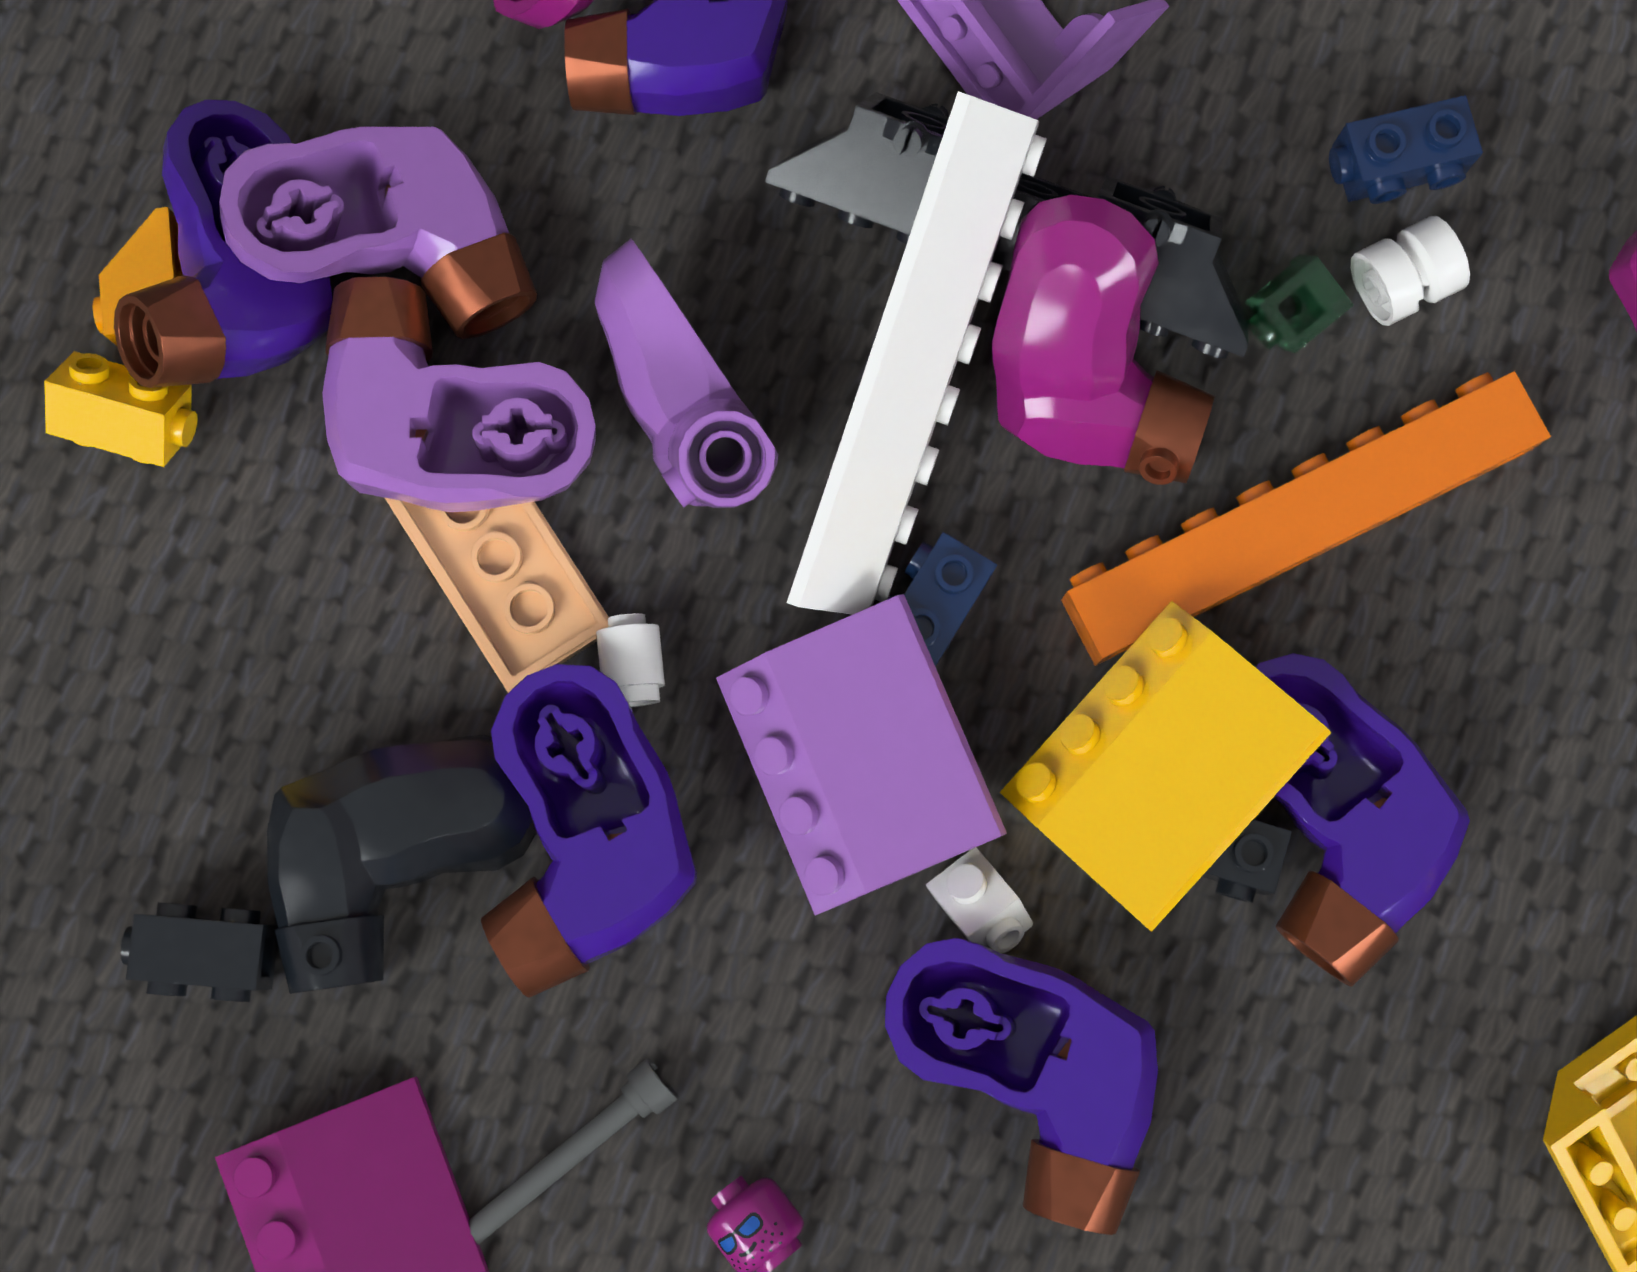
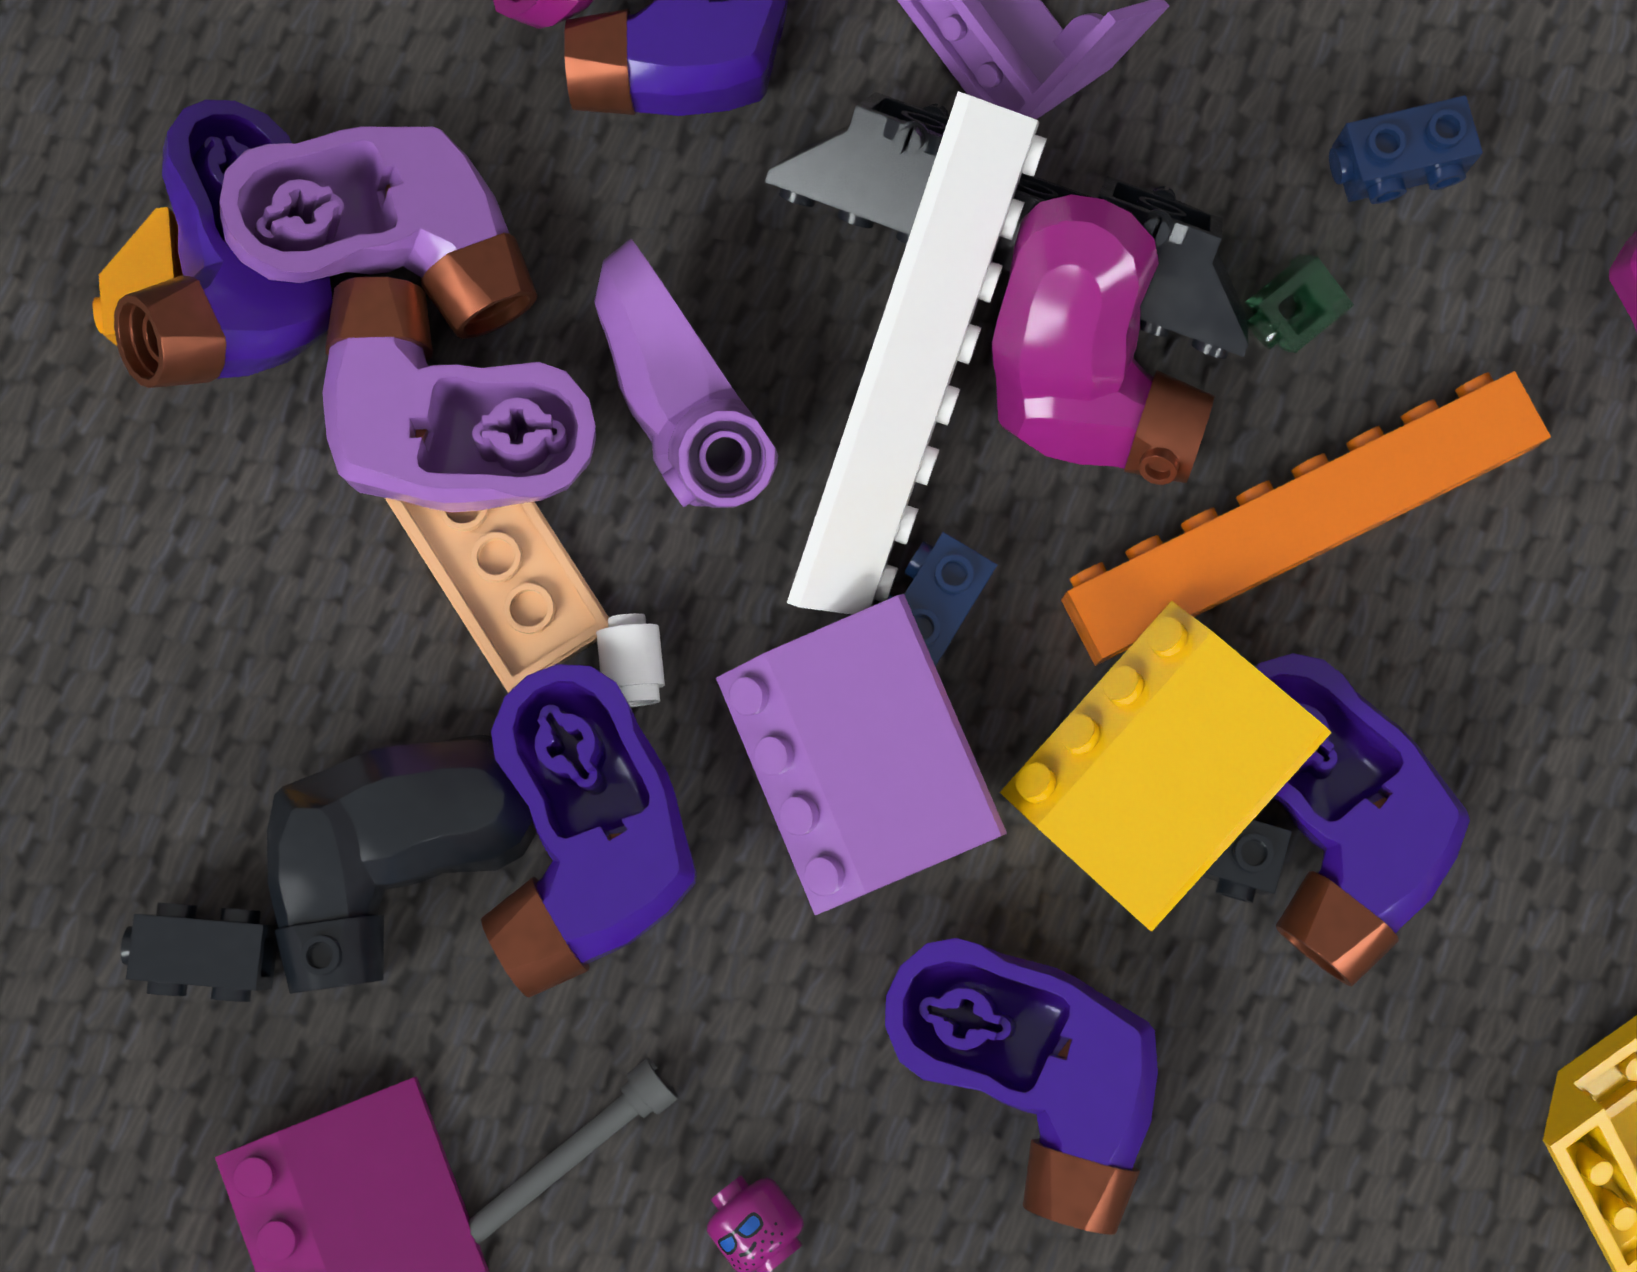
yellow brick [44,351,198,467] -> none
white bracket [925,847,1033,953] -> none
white wheel [1350,216,1470,326] -> none

